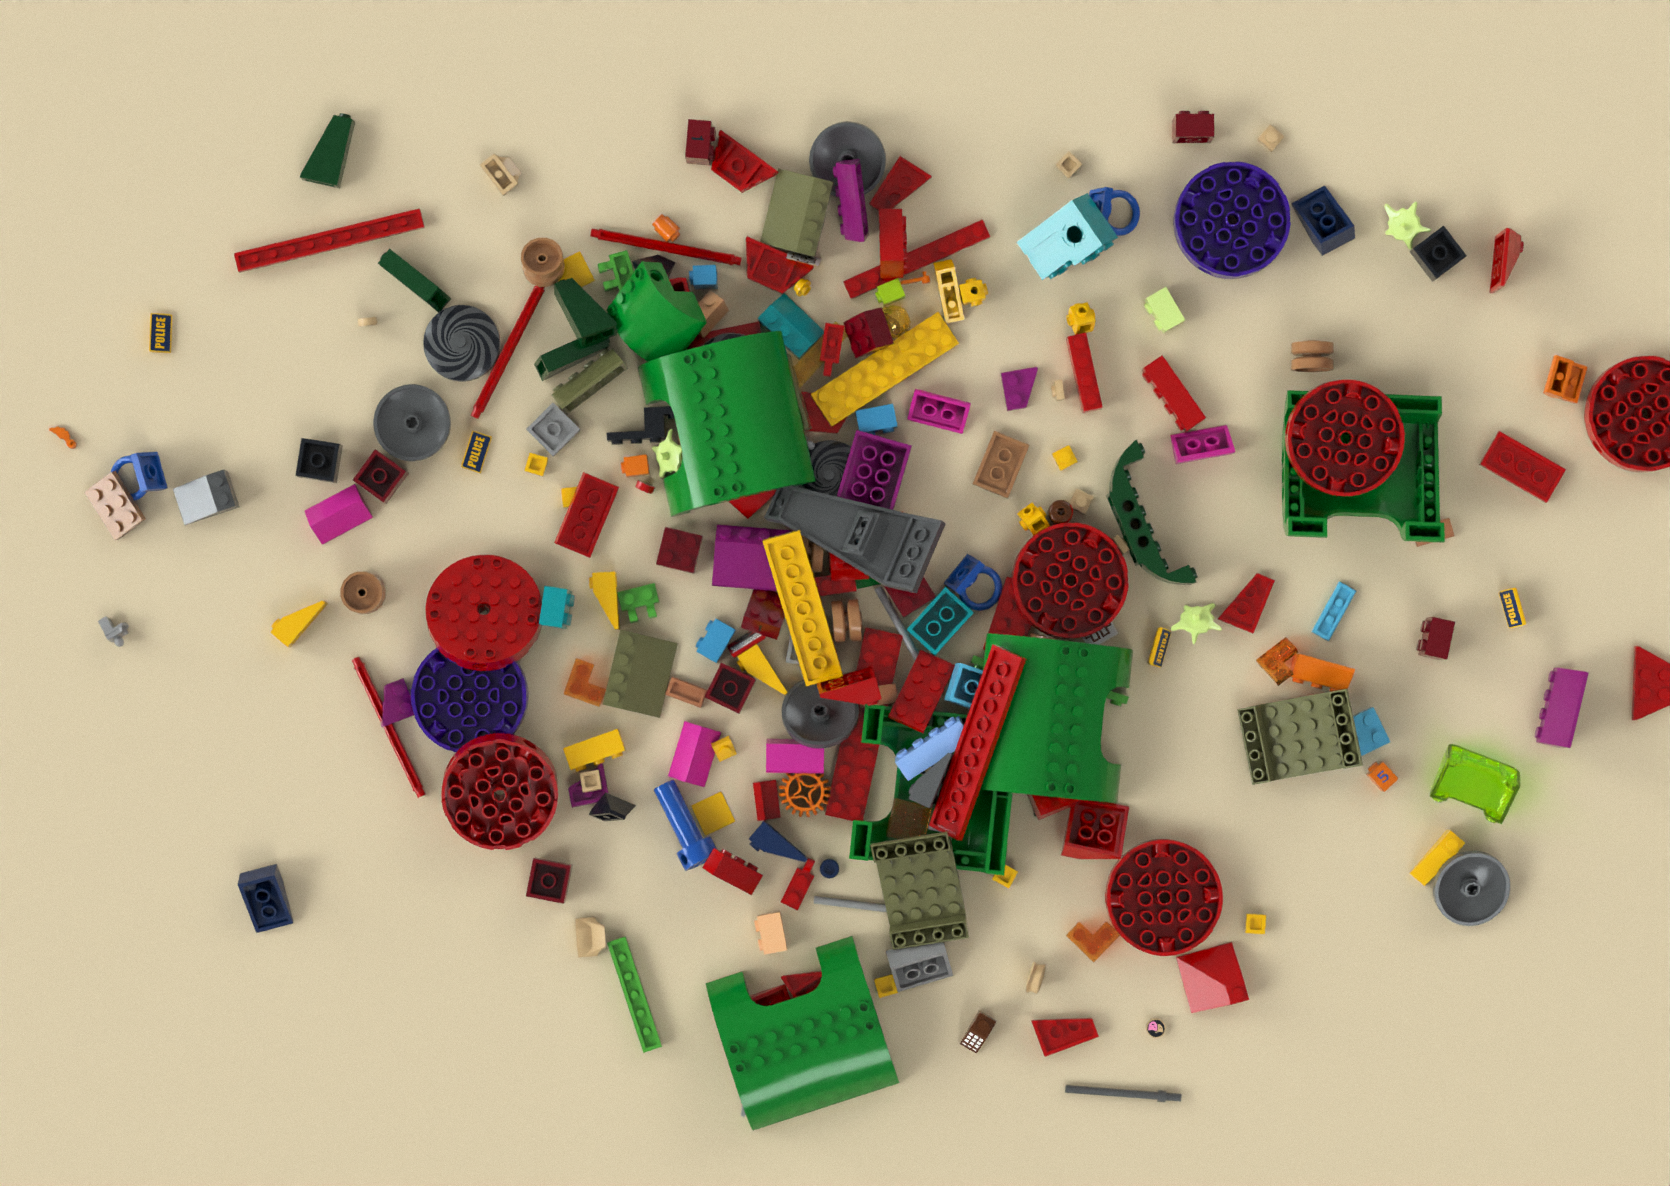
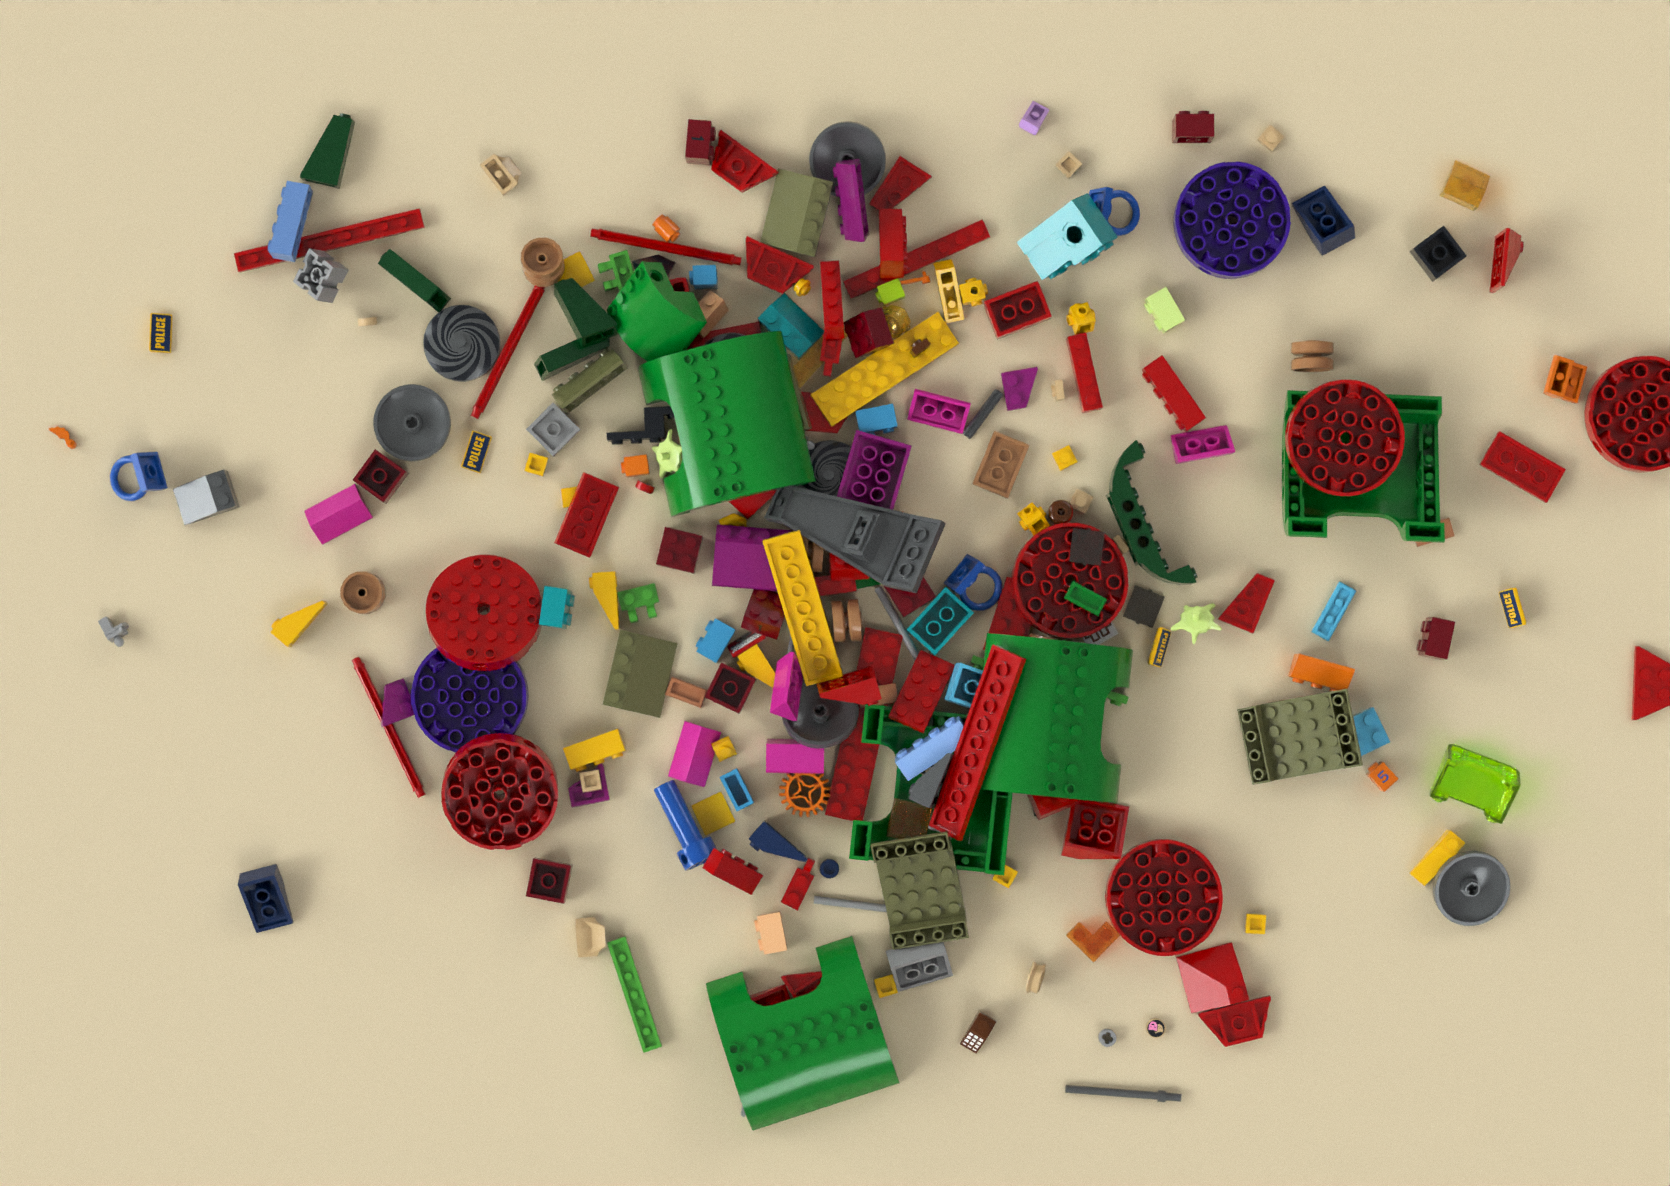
plate [85,471,146,540] -> none
black brick [295,438,343,483] -> none
clear orange plate [563,658,606,707] -> none
black slope [589,792,636,822] -> none
red panel [753,780,781,821] -> none
white sticker [786,251,821,266] -> none
red wing [1031,1018,1099,1057] -> none
clear orange plate [1256,637,1298,686] -> none
yellowish green piece [1384,202,1431,250] -> none
magenta slope [1535,668,1589,748] -> none
none -> medium blue brick [268,181,313,262]
none -> light grey brick [293,248,348,303]
none -> yellow arm [718,513,747,527]
none -> dark azure piece [720,768,755,811]
none -> dark pink slope [770,652,803,721]
none -> red brick [820,260,844,340]
none -> reddish brown plate [910,338,931,358]
none -> dark grey axle [963,389,1003,439]
none -> red brick [983,281,1052,340]
none -> lavender slope [1019,101,1049,135]
none -> green tile [1064,581,1107,616]
none -> clear smoke piece [1069,528,1105,566]
none -> light grey bush [1098,1029,1116,1047]
none -> clear smoke piece [1123,585,1165,628]
none -> red wing [1198,995,1271,1047]
none -> clear yellow slope [1439,160,1490,211]

